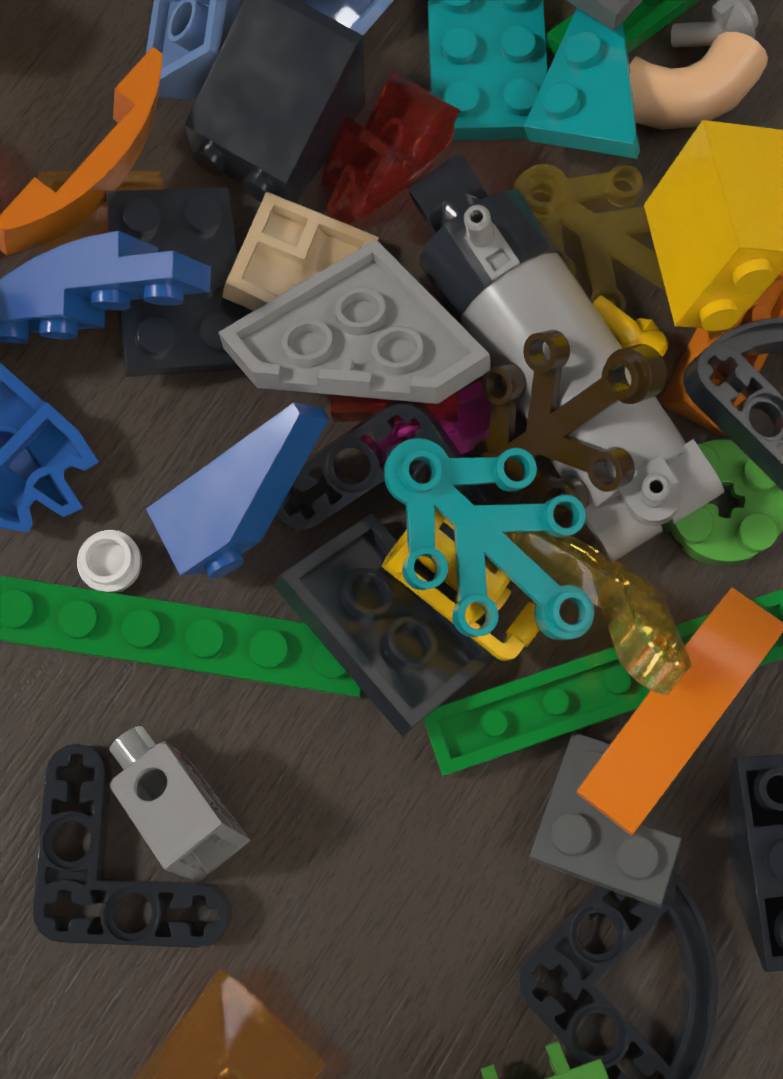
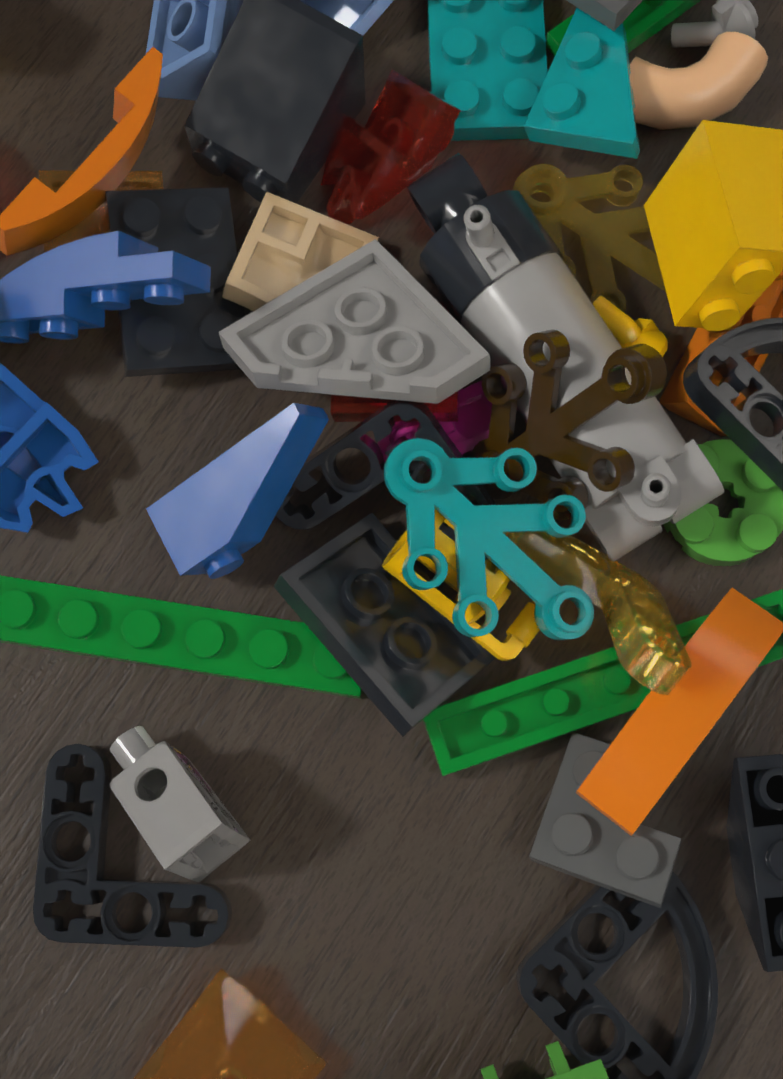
white plate [77,530,142,593] -> none

